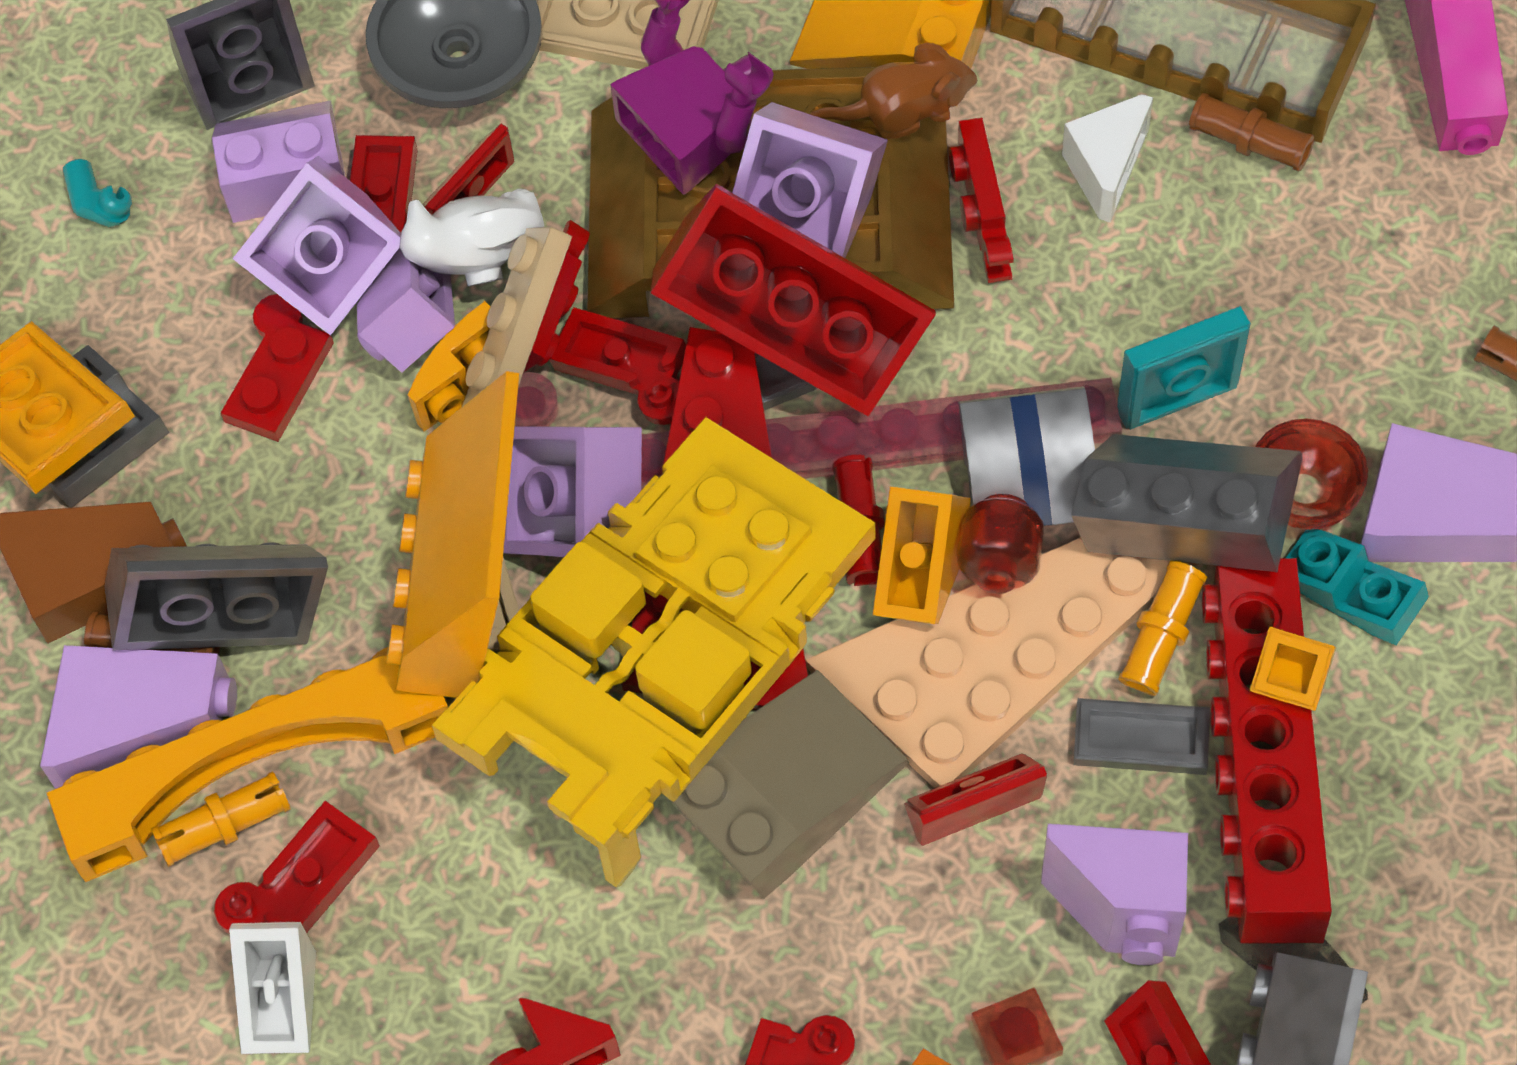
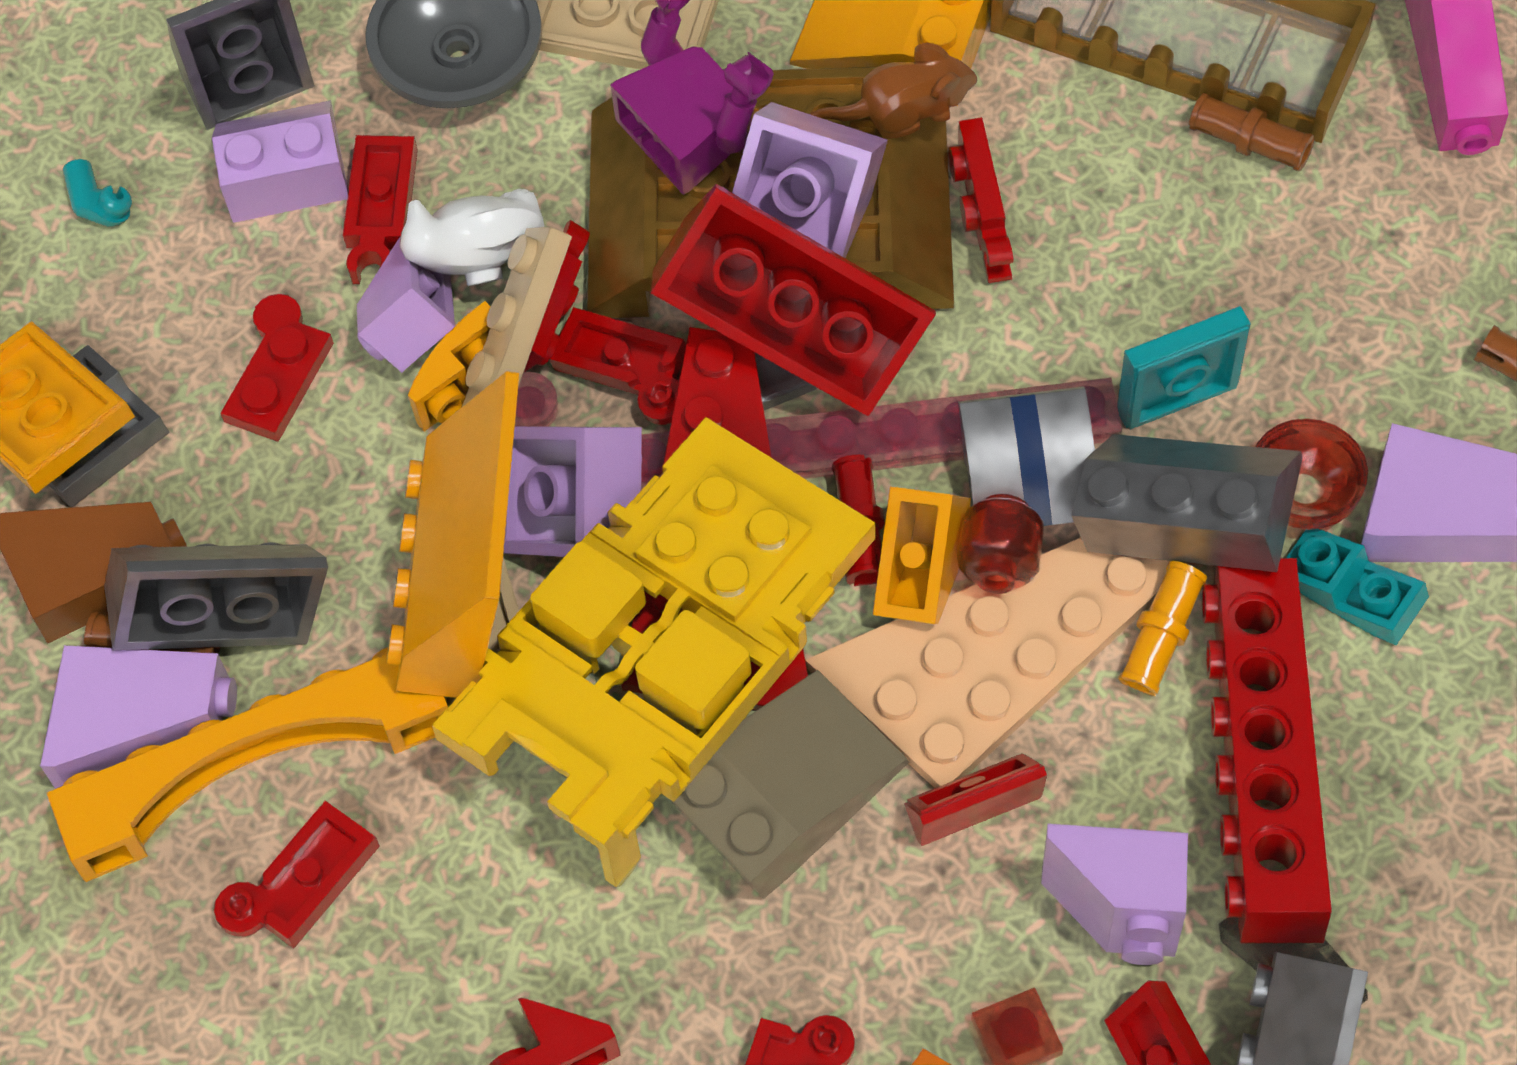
light orange pin [150,771,291,867] -> none
white slope [229,922,316,1054] -> none
lavender slope [233,156,401,336] -> none
red slope [422,124,515,215] -> none
white slope [1062,94,1153,223] -> none
flat silver tile [1074,698,1210,775] -> none
light orange slope [1250,627,1336,711] -> none

